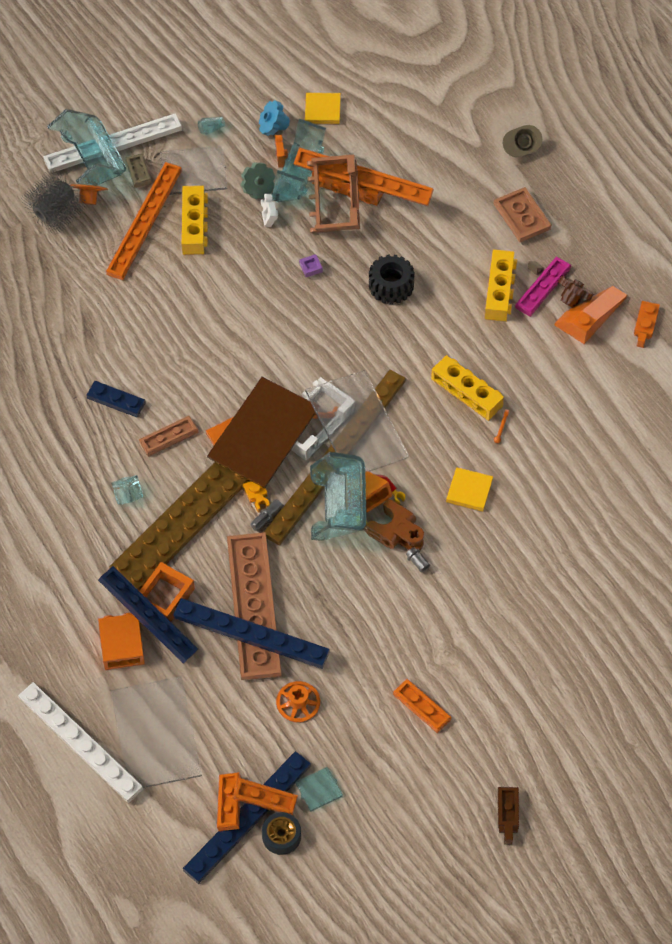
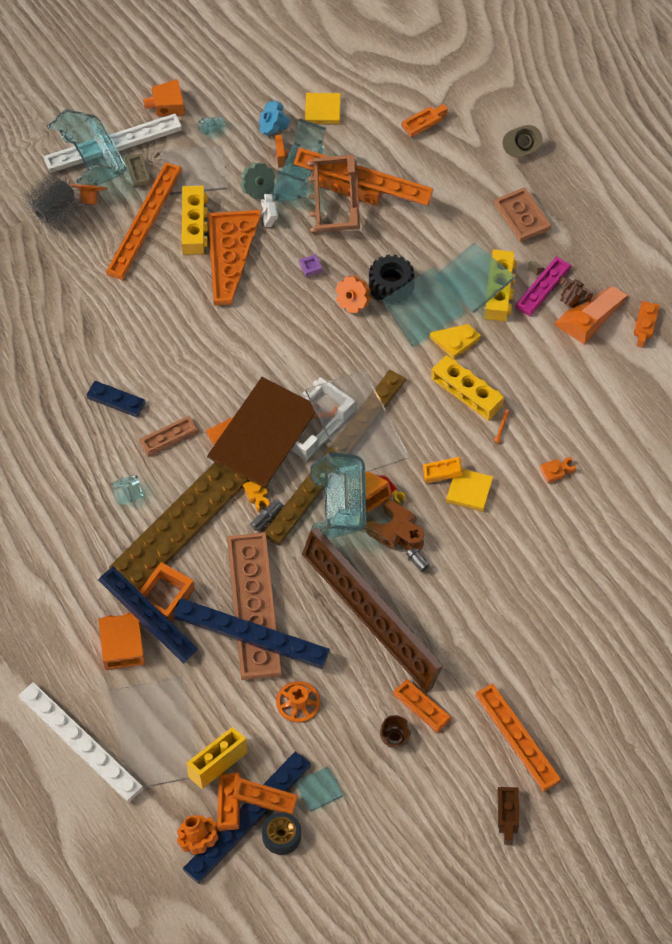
none -> orange torso [143,79,185,117]
none -> orange plant [177,815,219,855]
none -> yellow brick [186,727,248,789]
none -> orange wing [208,210,262,306]
none -> reddish brown plate [302,527,443,693]
none -> orange plant [335,275,371,313]
none -> reddish brown hair [380,715,411,749]
none -> clear light blue piece [382,266,464,347]
none -> orange hinge [401,104,448,138]
none -> light orange plate [423,457,463,484]
none -> yellow wing [429,324,481,359]
none -> clear light blue piece [434,243,515,313]
none -> orange plate [475,683,561,792]
none -> orange plate [540,457,576,484]

